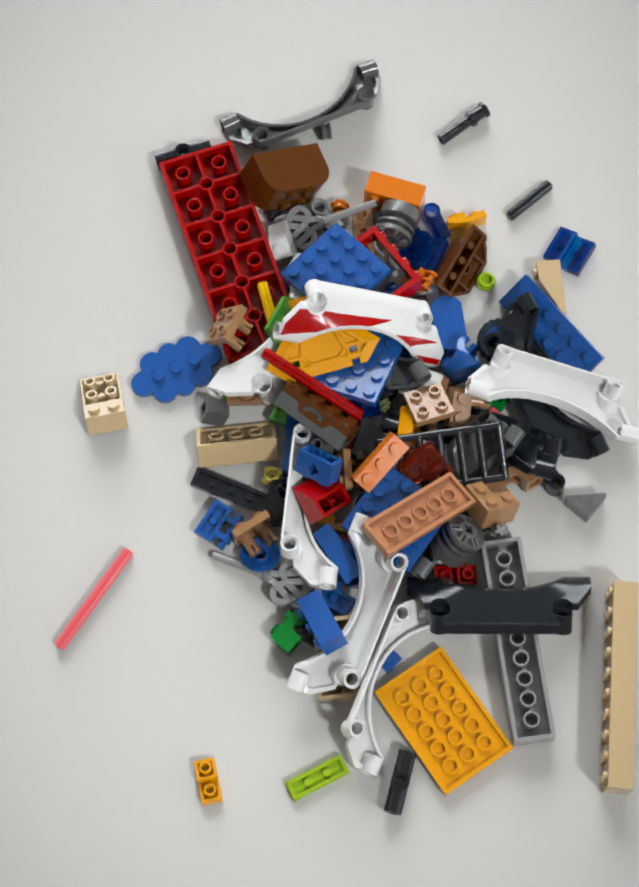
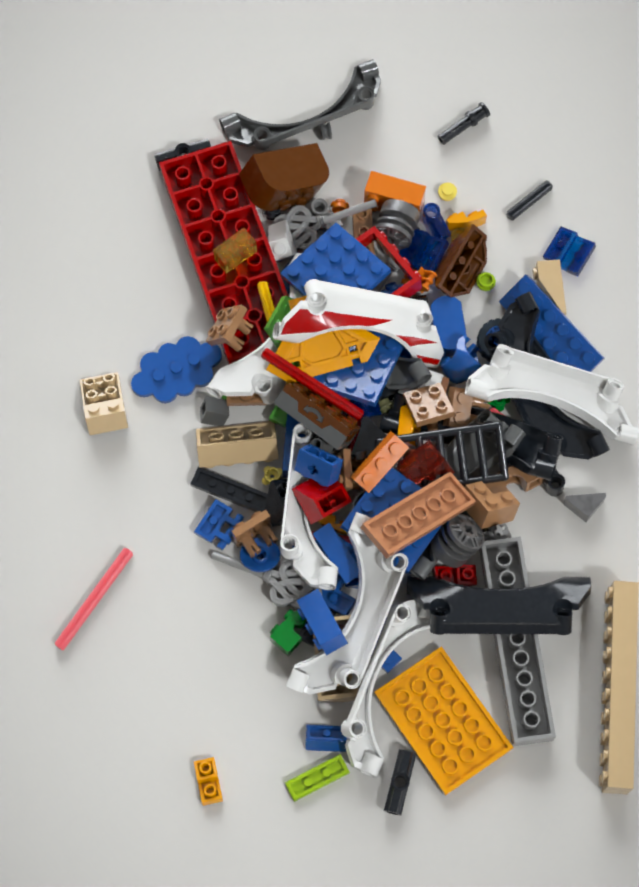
none -> clear yellow brick [213,228,257,273]
none -> blue slope [306,725,347,752]
none -> light yellow plate [438,182,457,201]

